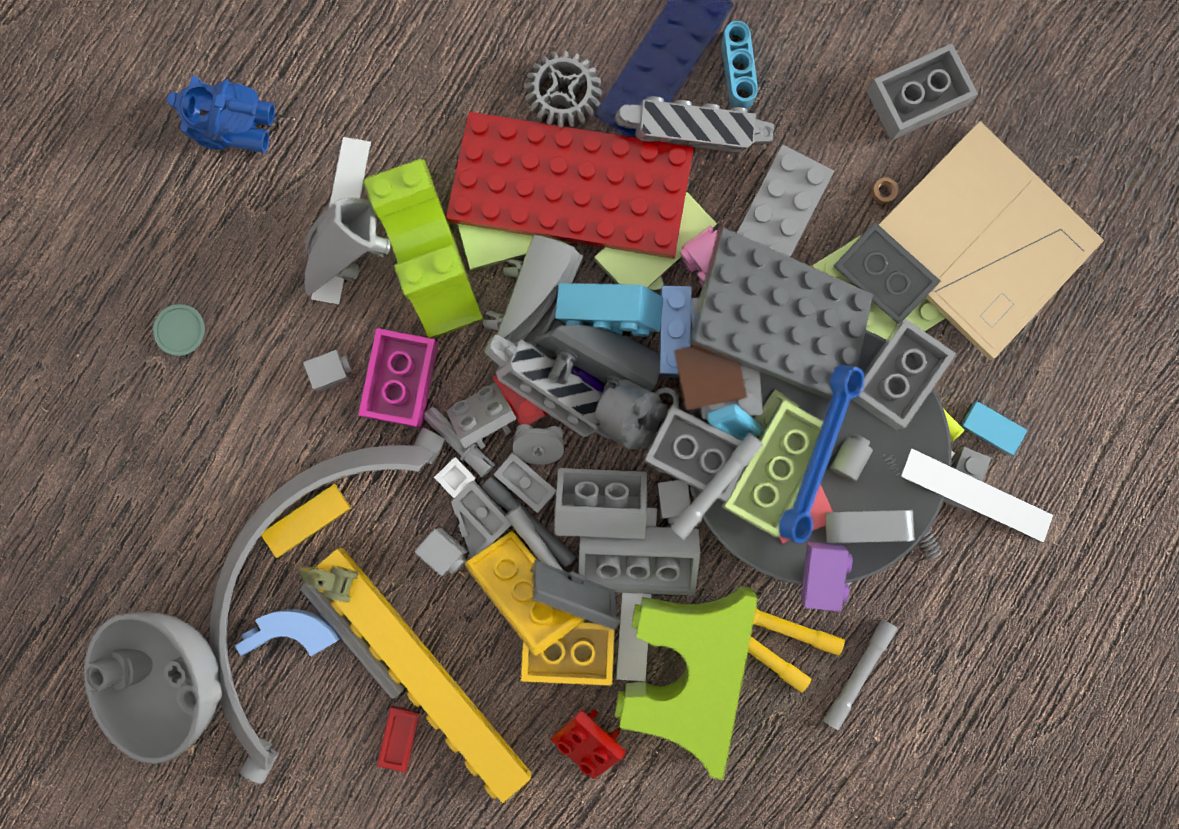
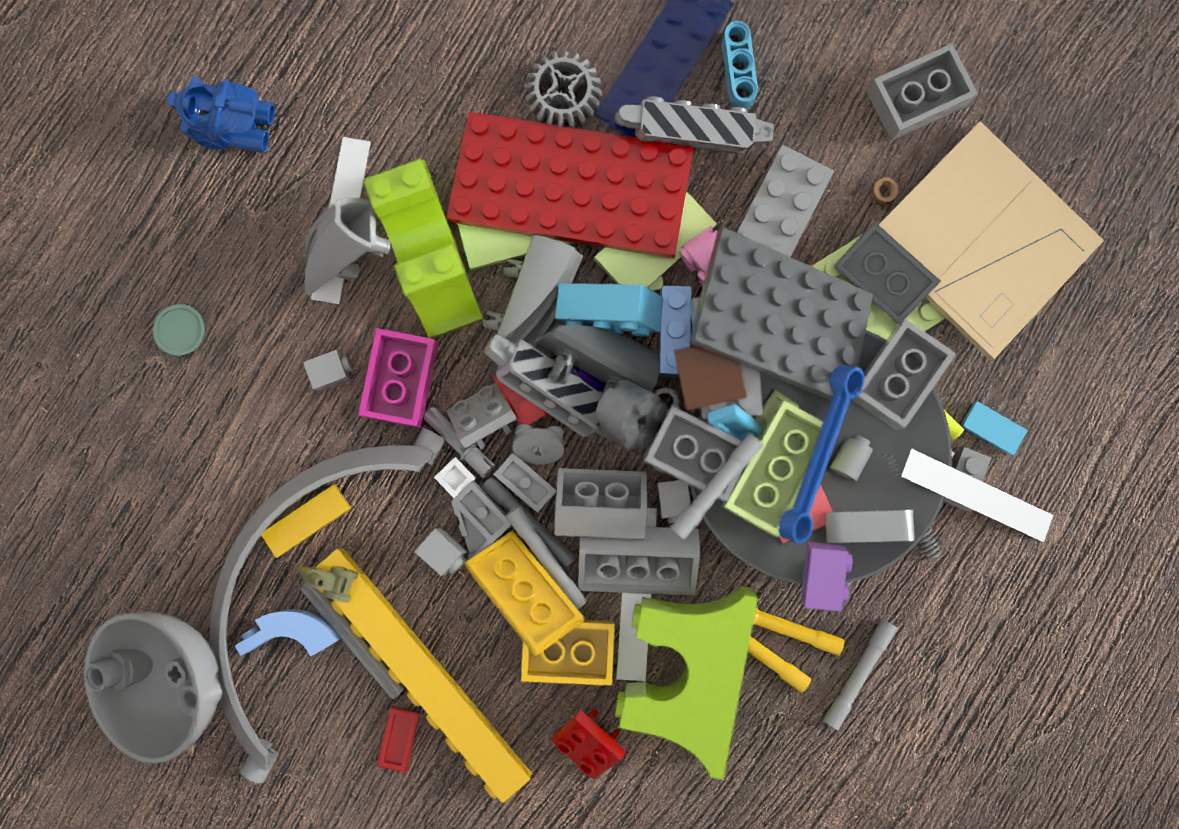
dark grey door [531,560,620,630] -> none

